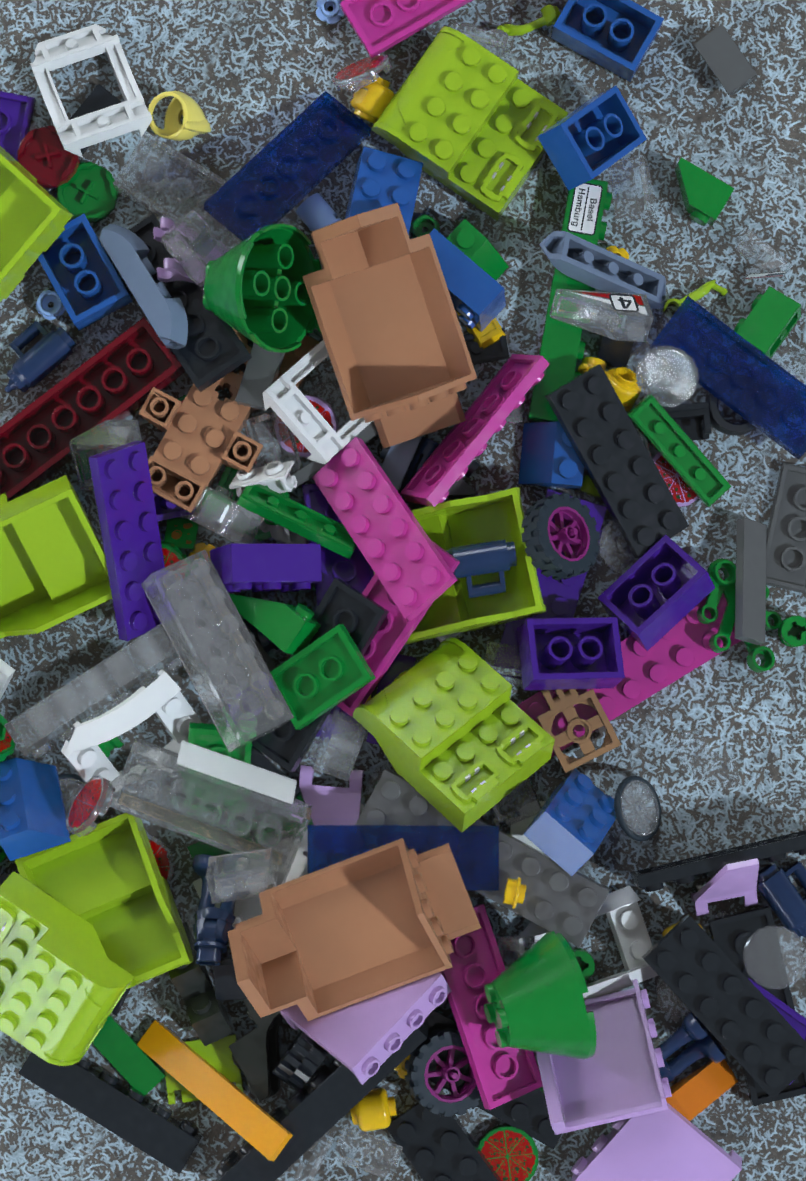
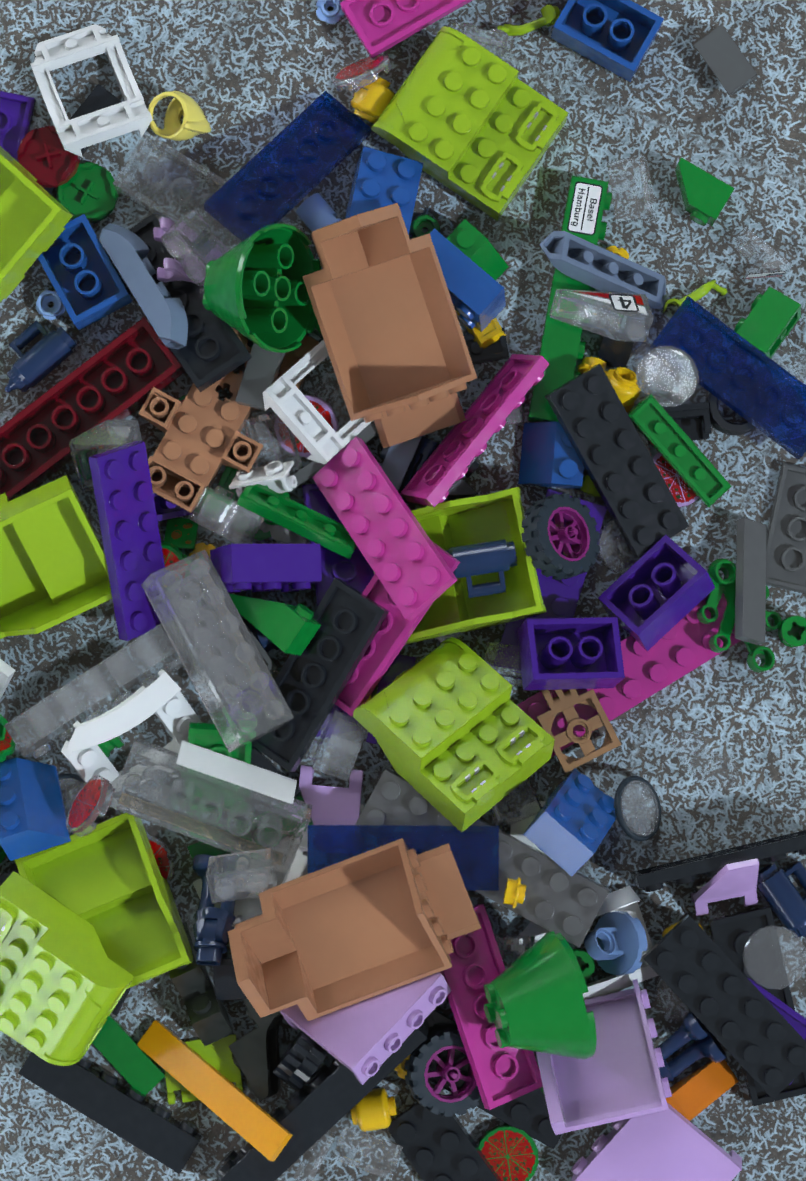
green plate [267,624,376,730] -> none
blue brick [537,85,647,191] -> none
none -> medium blue tile [584,911,648,975]

